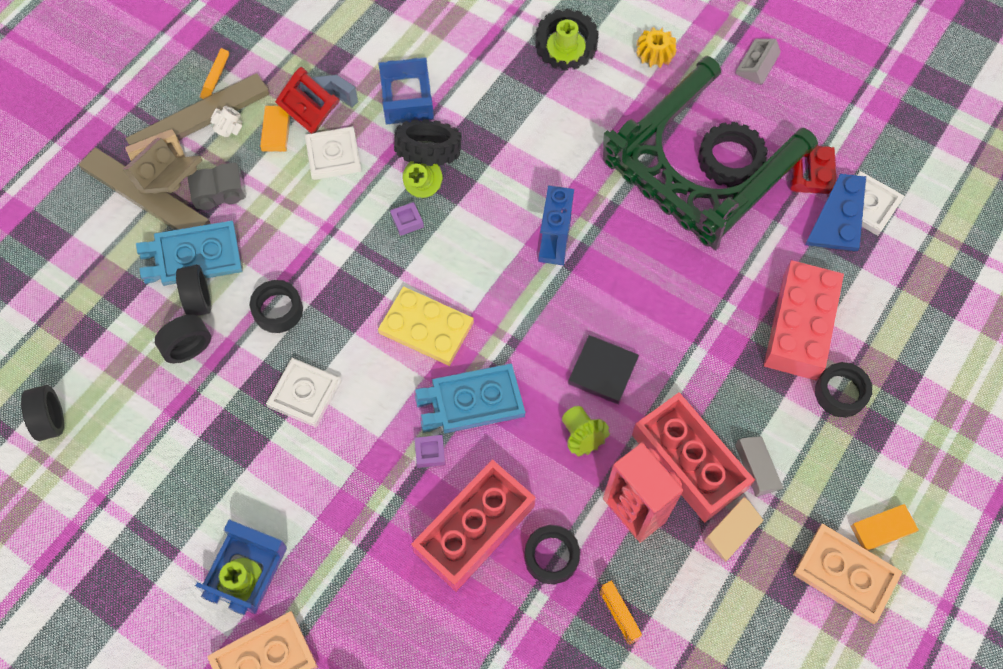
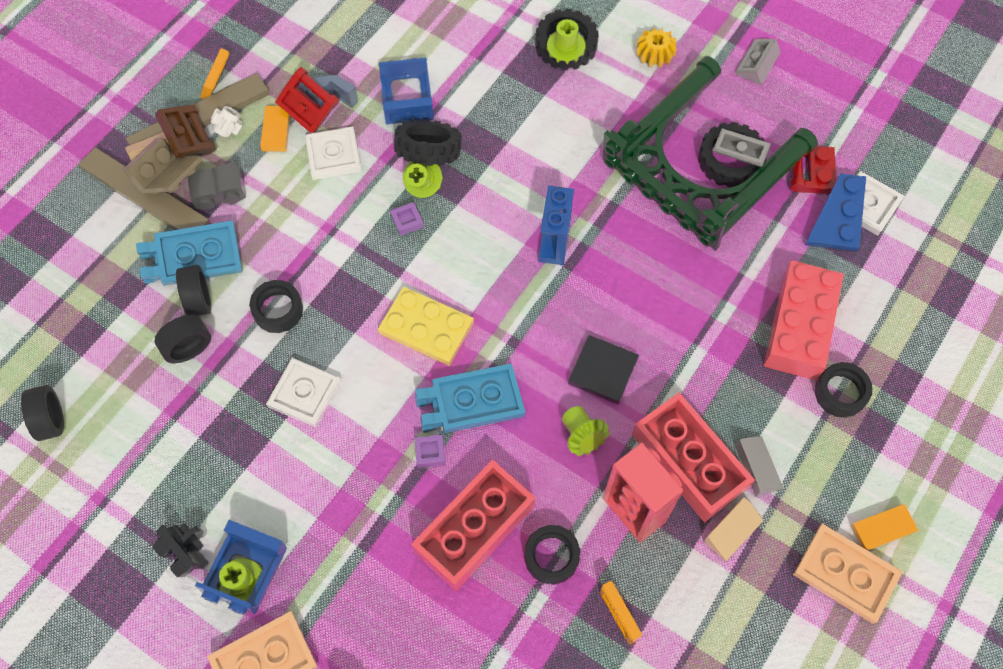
none -> black hips [152,524,209,577]
none -> reddish brown plate [155,105,217,158]
none -> light grey slope [713,128,771,167]

